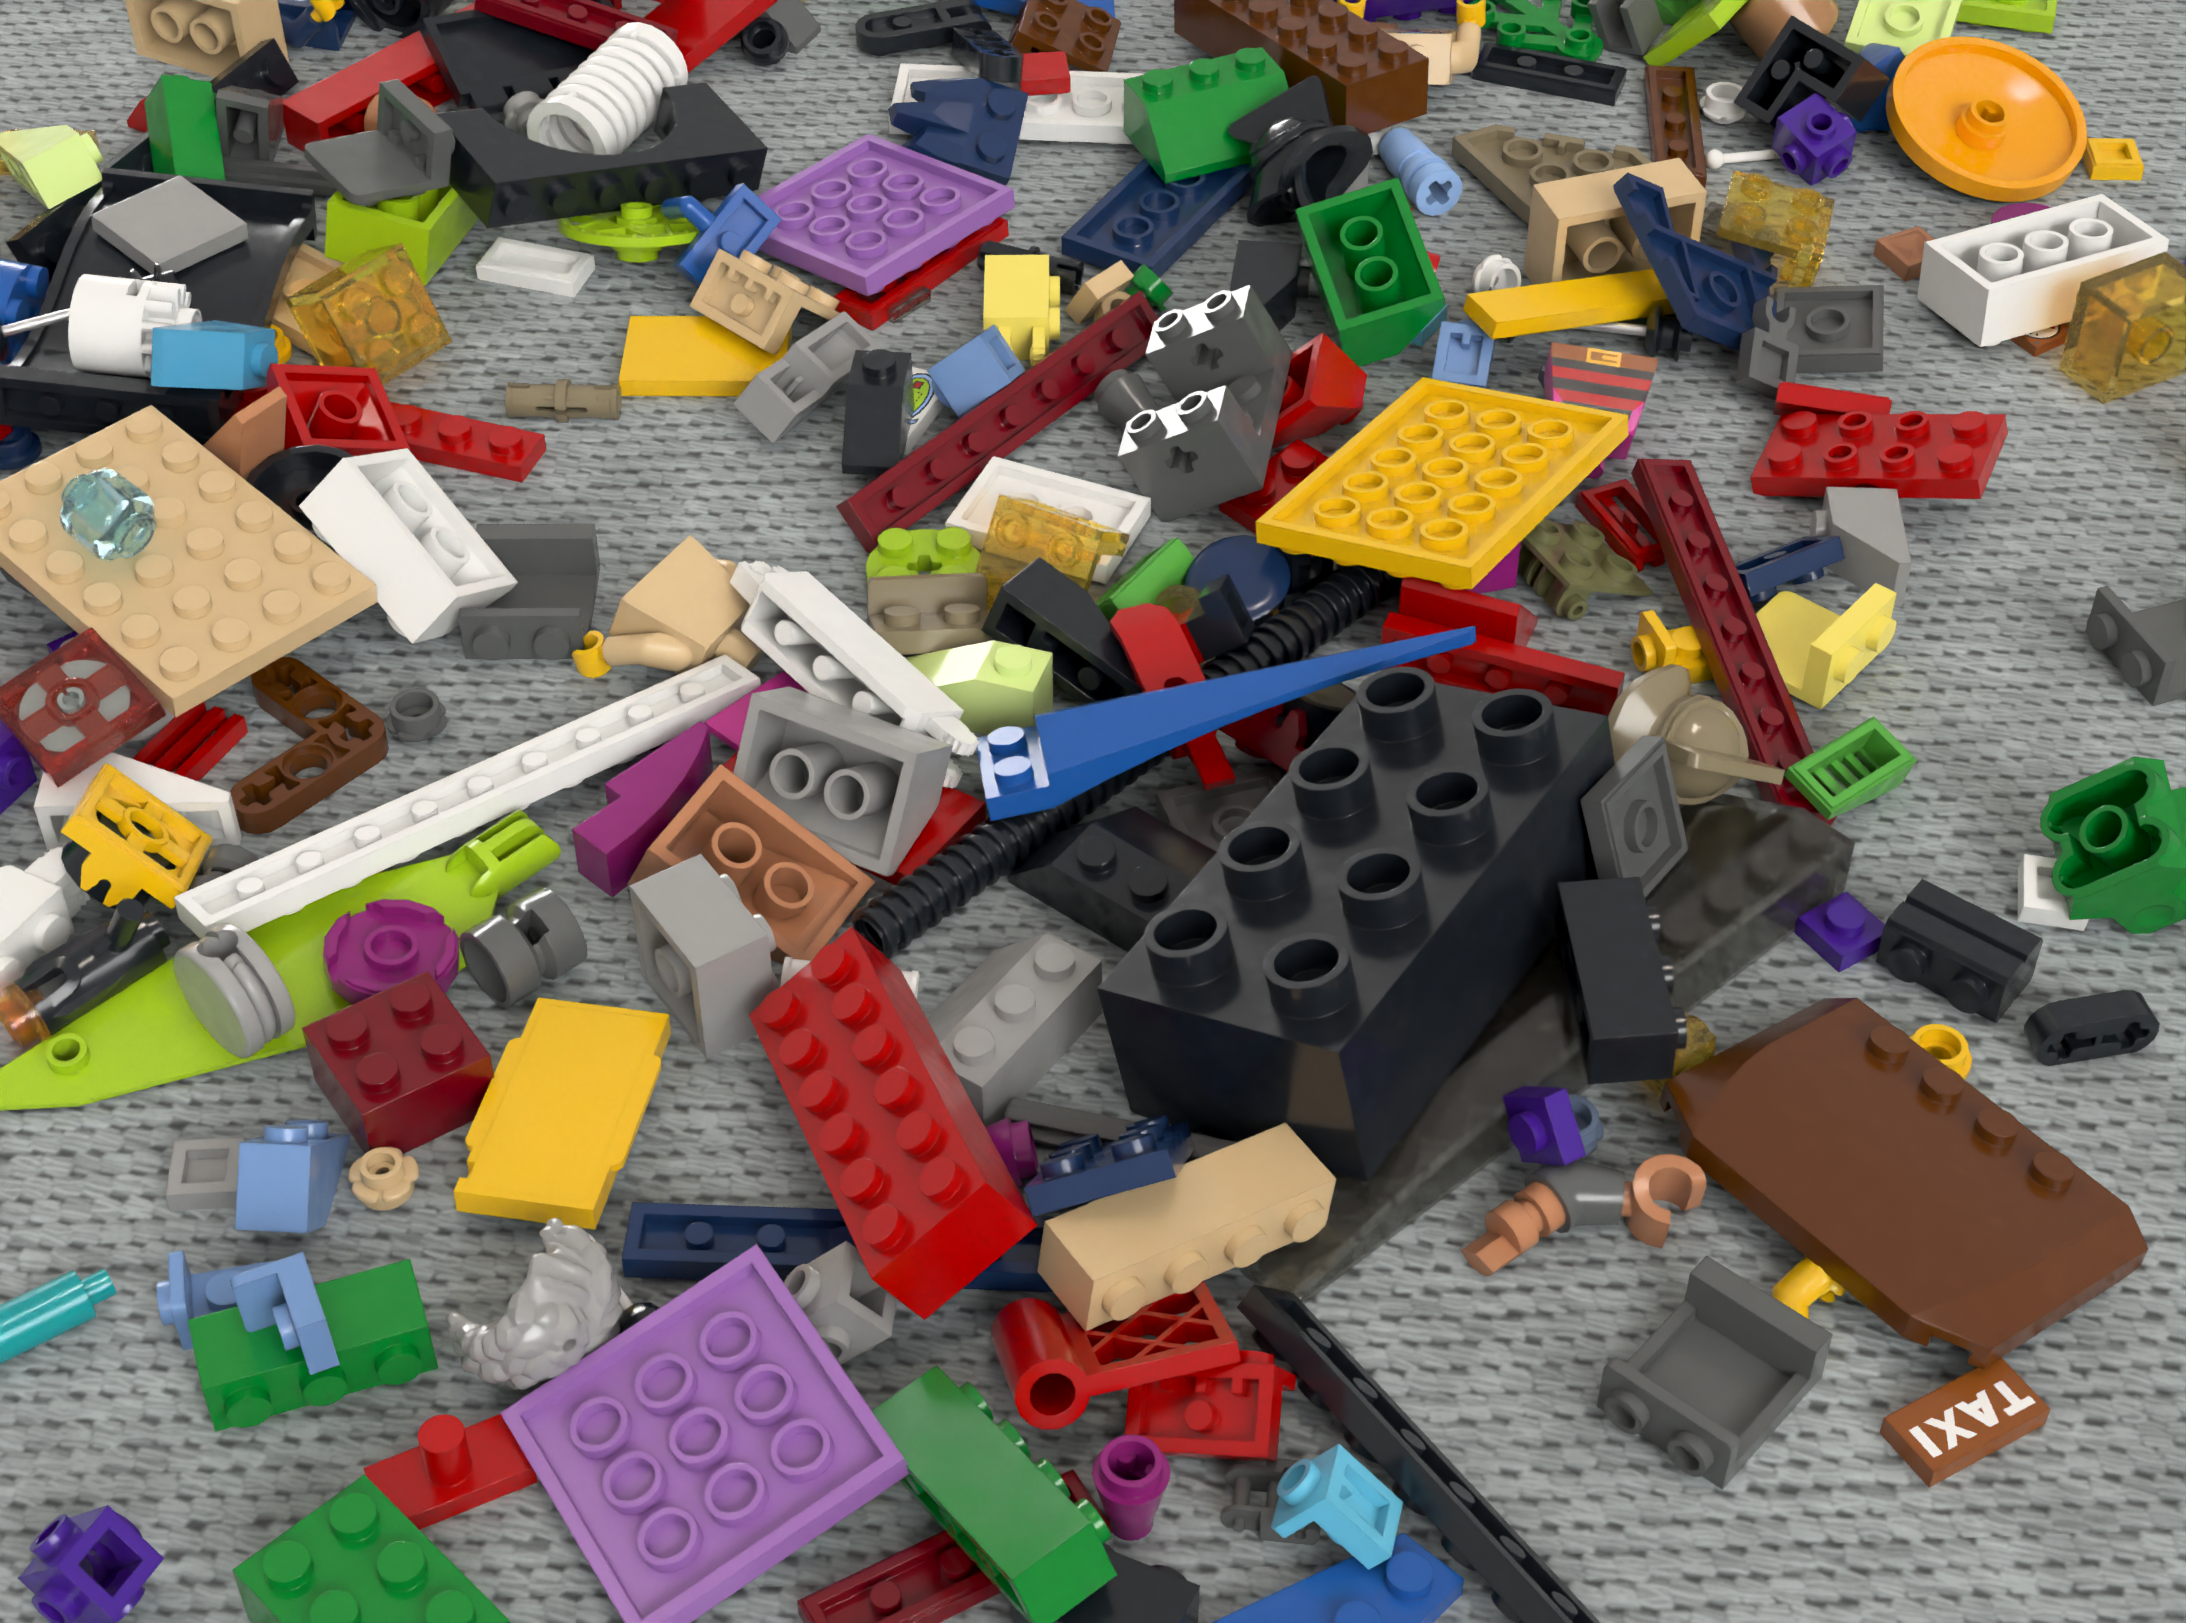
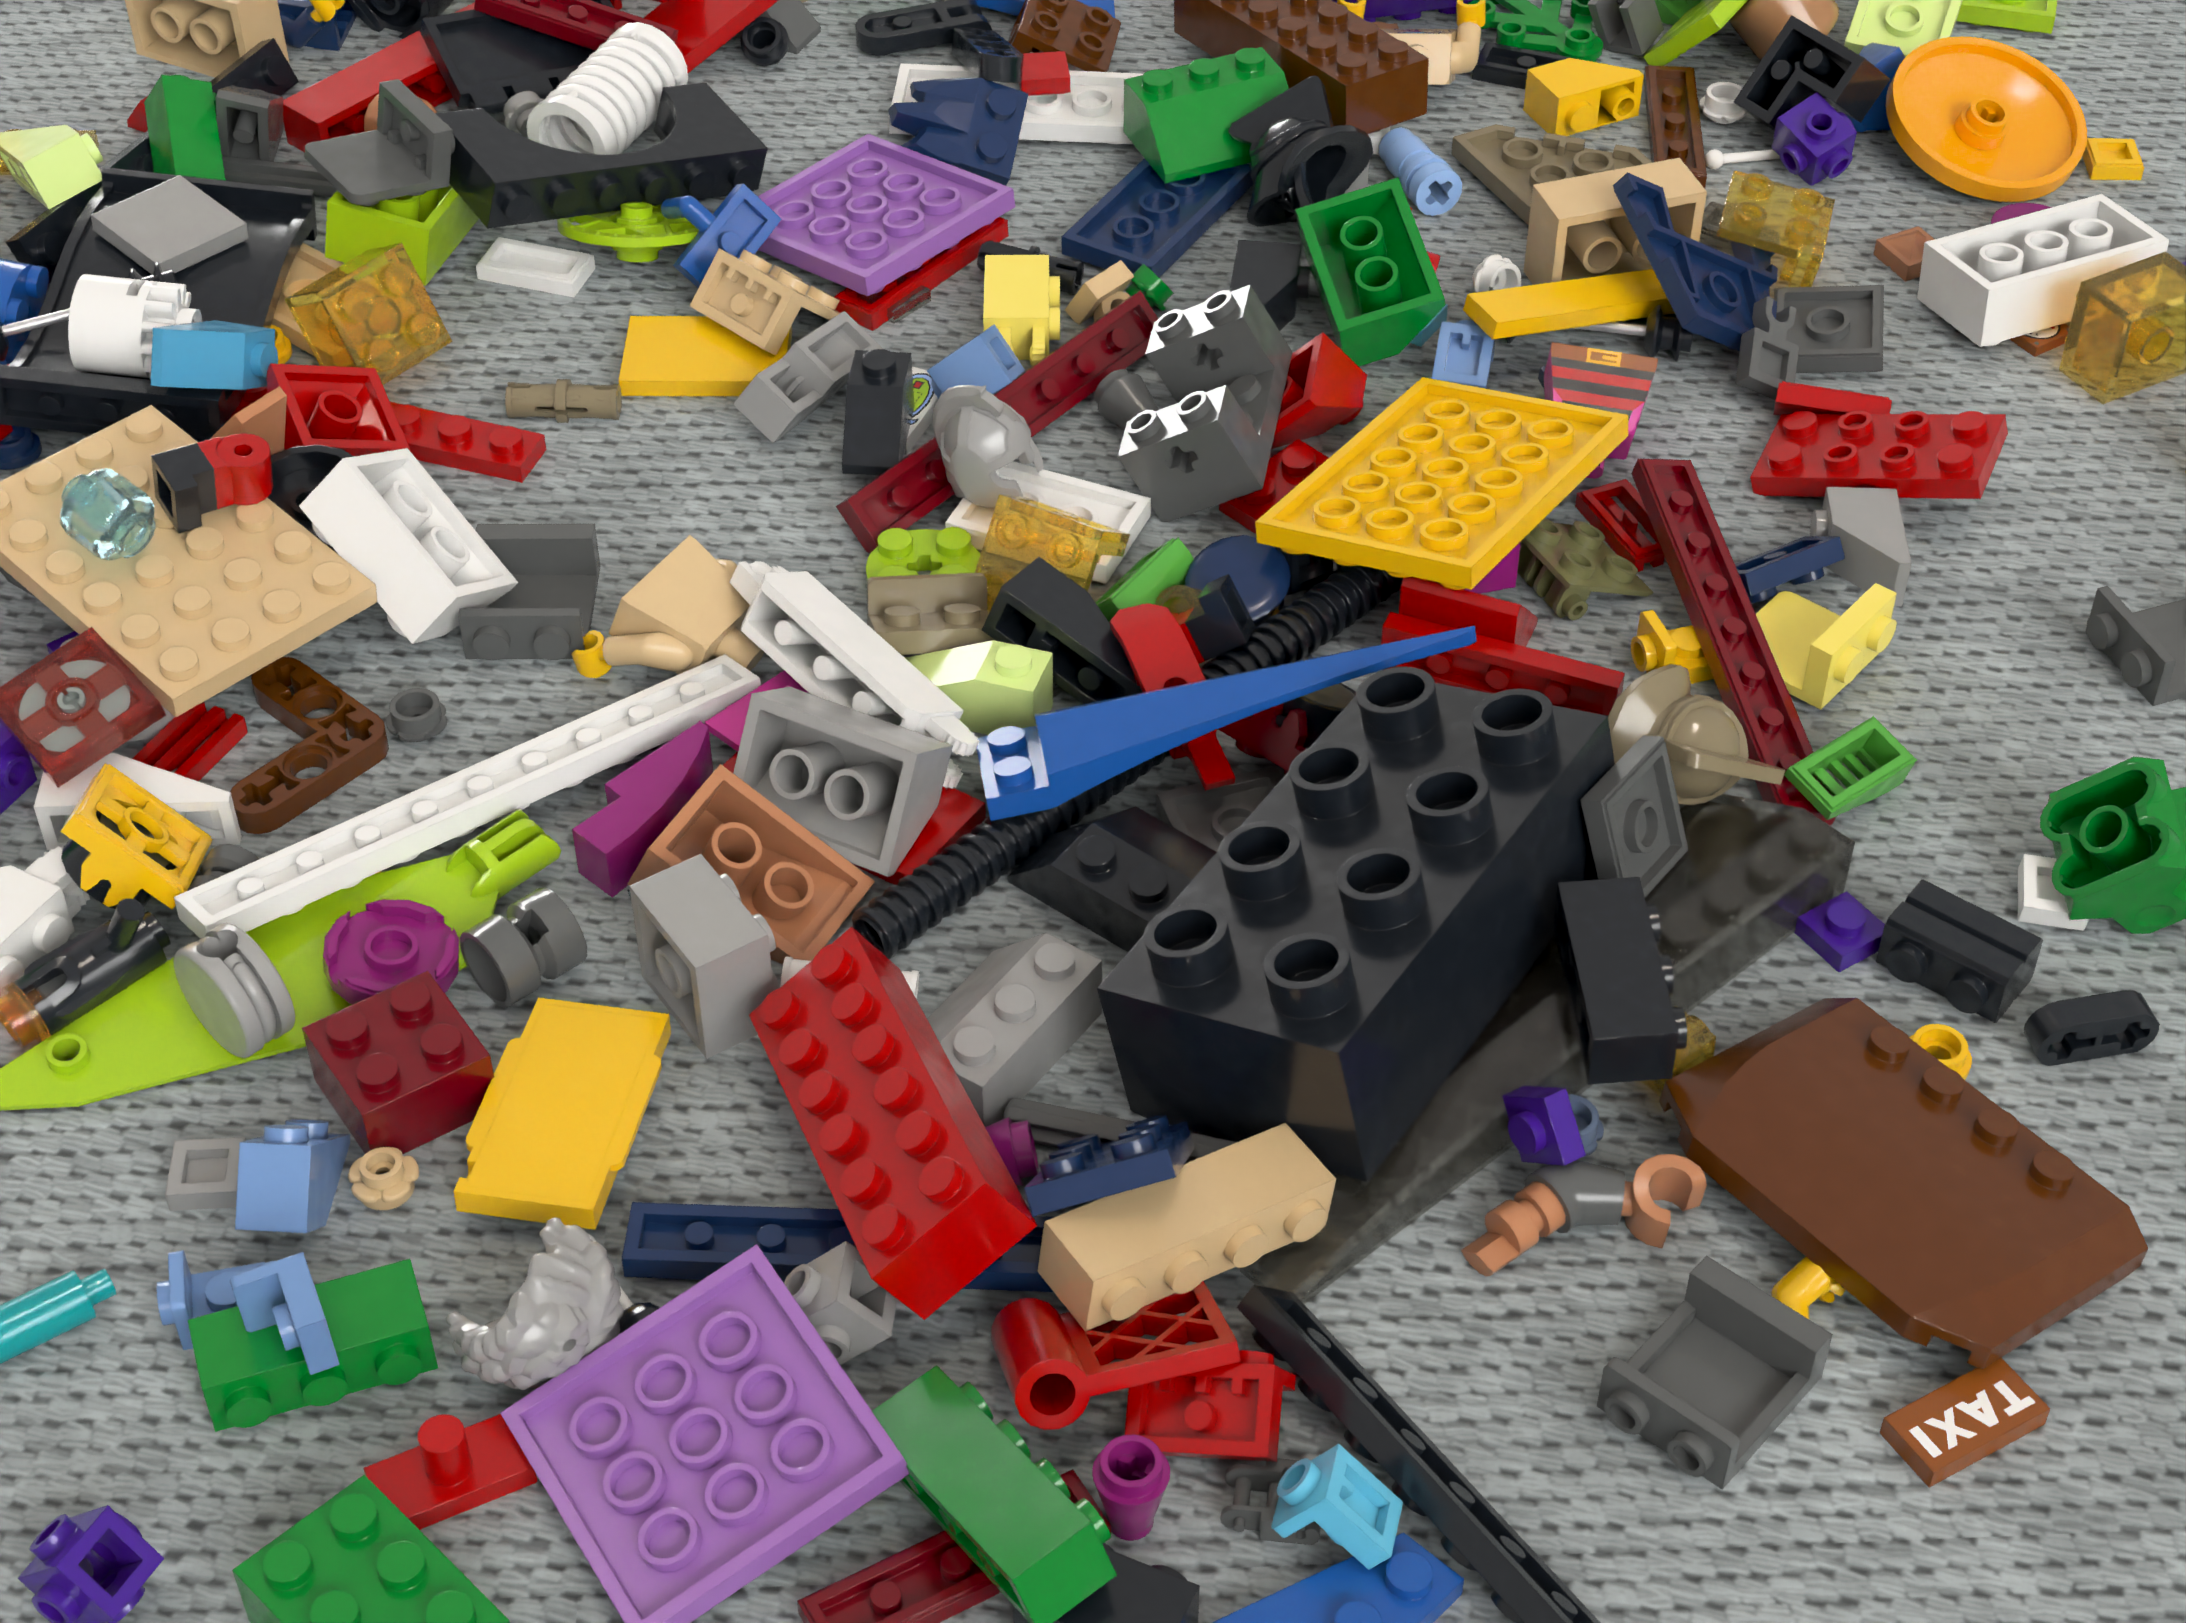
none -> leg [151,433,273,533]
none -> light grey helmet [932,385,1044,508]
none -> yellow slope [1523,58,1644,136]

